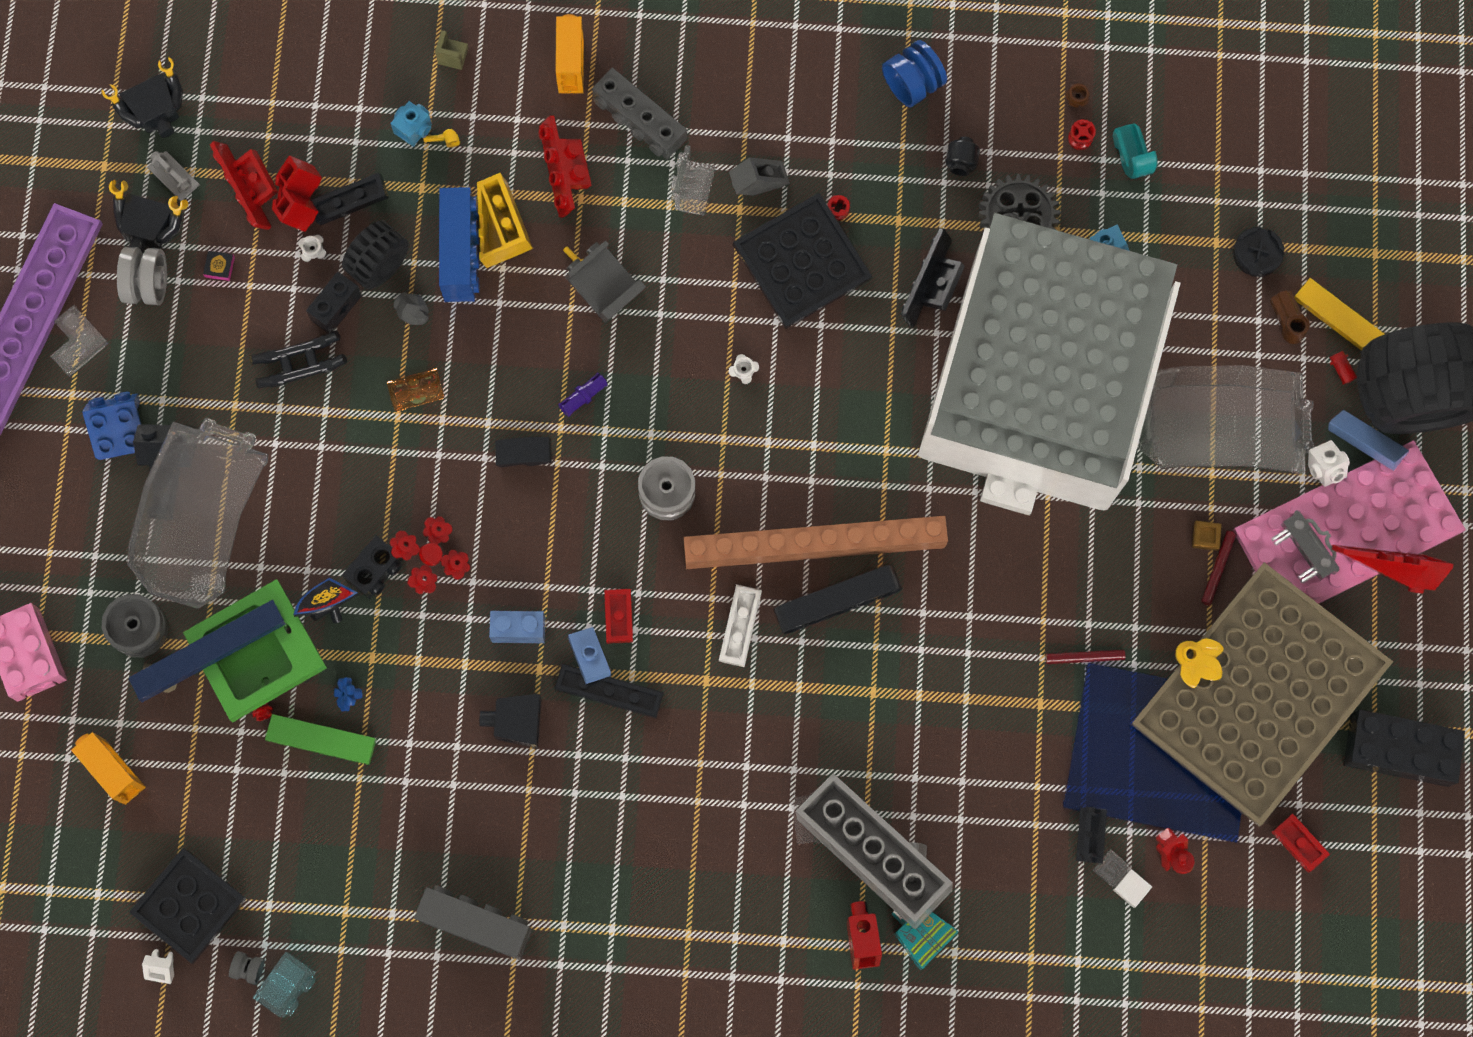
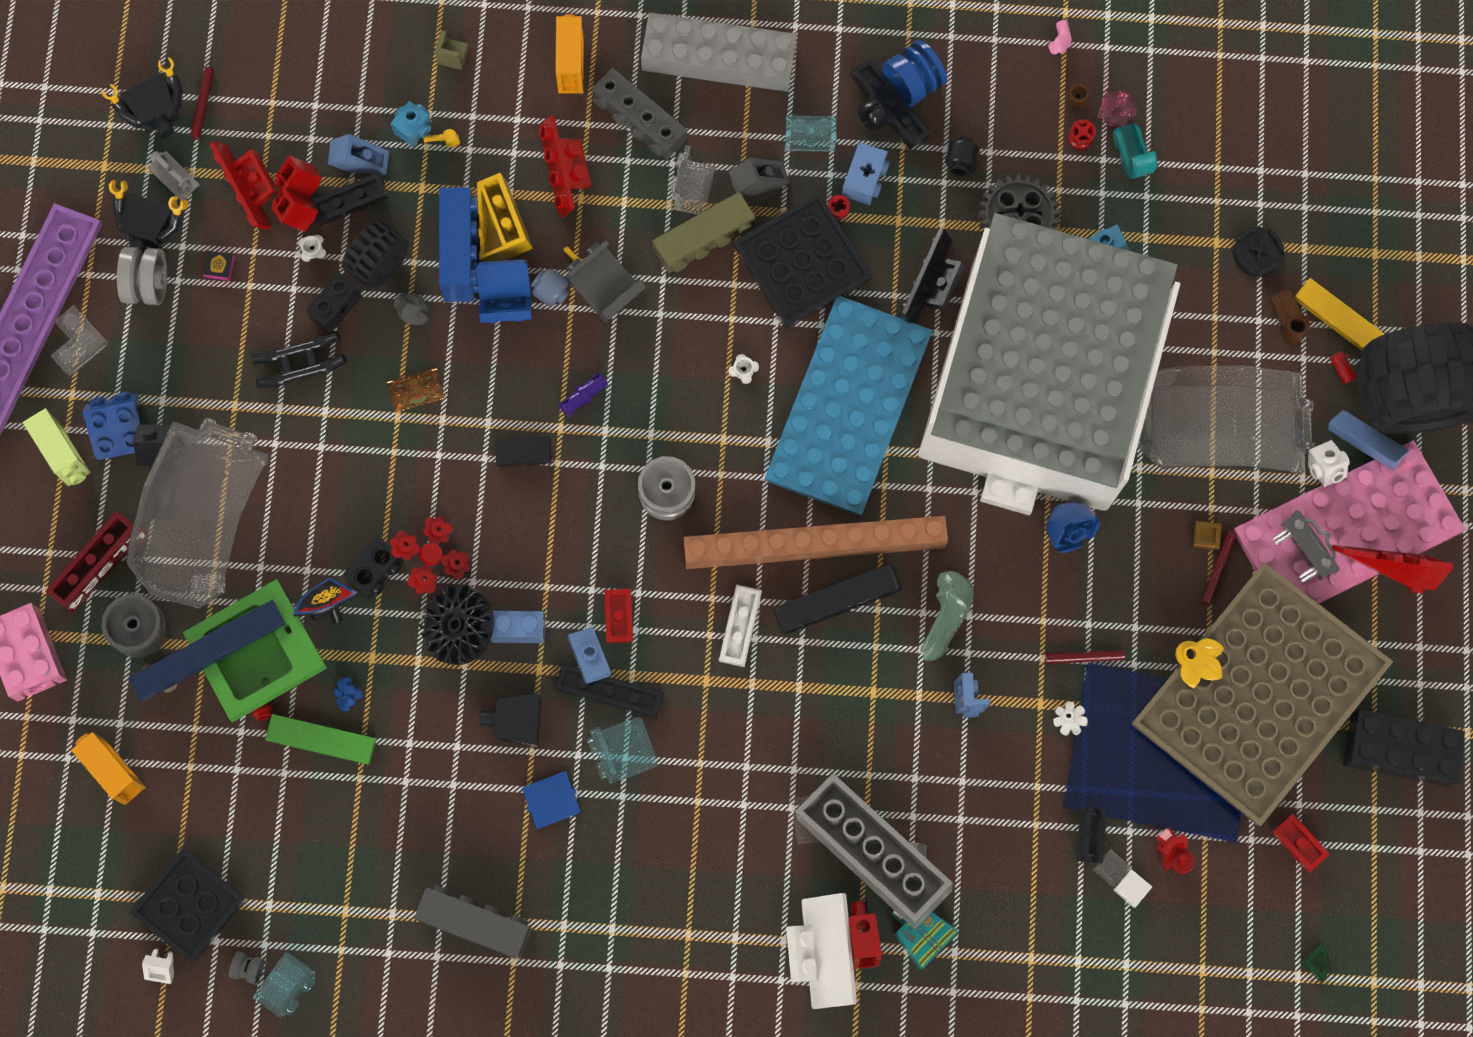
none -> yellowish green window [23,408,91,486]
none -> dark red brick [45,511,143,614]
none -> dark red bar [190,67,214,140]
none -> medium blue slope [328,134,389,175]
none -> black wheel [420,585,494,665]
none -> blue bracket [476,260,532,323]
none -> blue piece [522,771,581,830]
none -> sand blue head [530,269,569,306]
none -> clear light blue bracket [587,717,658,785]
none -> light grey brick [641,13,797,92]
none -> olive brick [652,192,755,274]
none -> dark azure plate [764,296,933,517]
none -> clear light blue brick [785,115,836,151]
none -> white bracket [786,893,857,1009]
none -> medium blue brick [842,142,890,205]
none -> black plate [849,58,931,150]
none -> sand green hair [920,571,974,662]
none -> medium blue bracket [954,673,990,717]
none -> blue cylinder [1046,502,1100,553]
none -> bright pink arm [1048,20,1072,55]
none -> white plant [1053,702,1088,736]
none -> clear pink brick [1097,89,1138,128]
none -> dark green tile [1301,943,1329,982]

